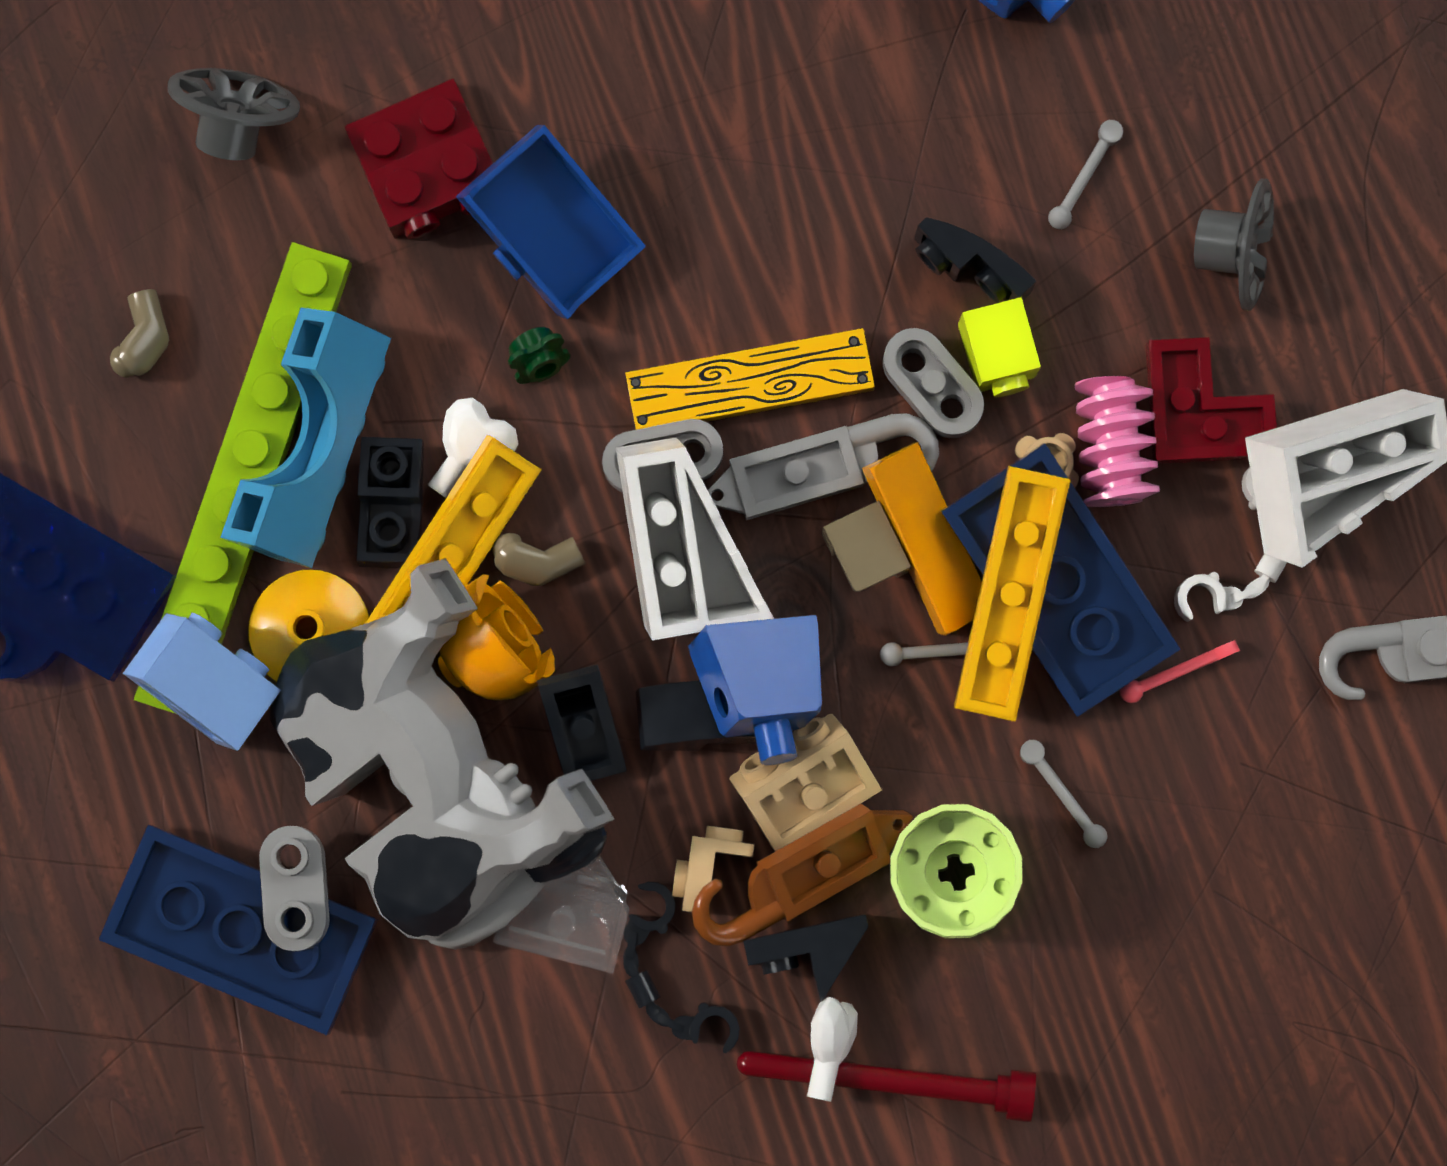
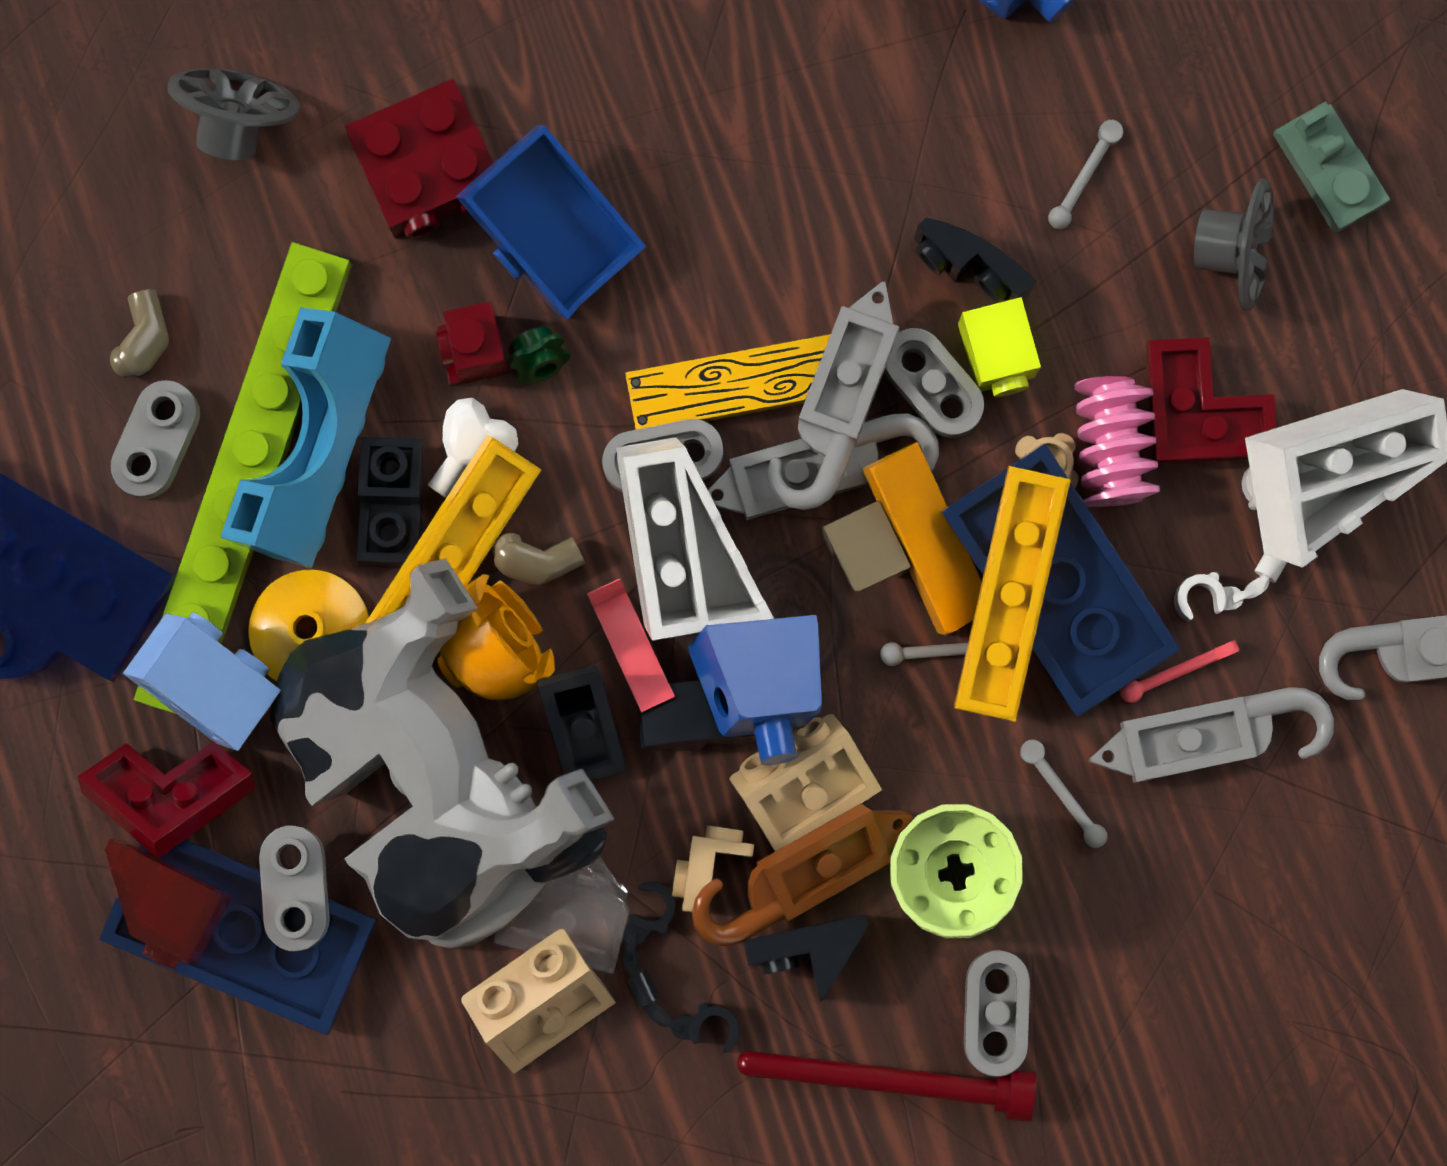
white rock [807,997,858,1102] -> none
none -> dark red plate [77,741,255,858]
none -> clear red slope [105,839,232,969]
none -> light grey plate [111,380,200,499]
none -> dark red brick [436,301,509,386]
none -> tan bracket [461,929,616,1074]
none -> coral piece [587,579,675,713]
none -> light grey plate [767,282,899,510]
none -> light grey plate [964,950,1030,1076]
none -> light grey plate [1089,687,1334,783]
none -> sand green plate [1273,101,1391,235]

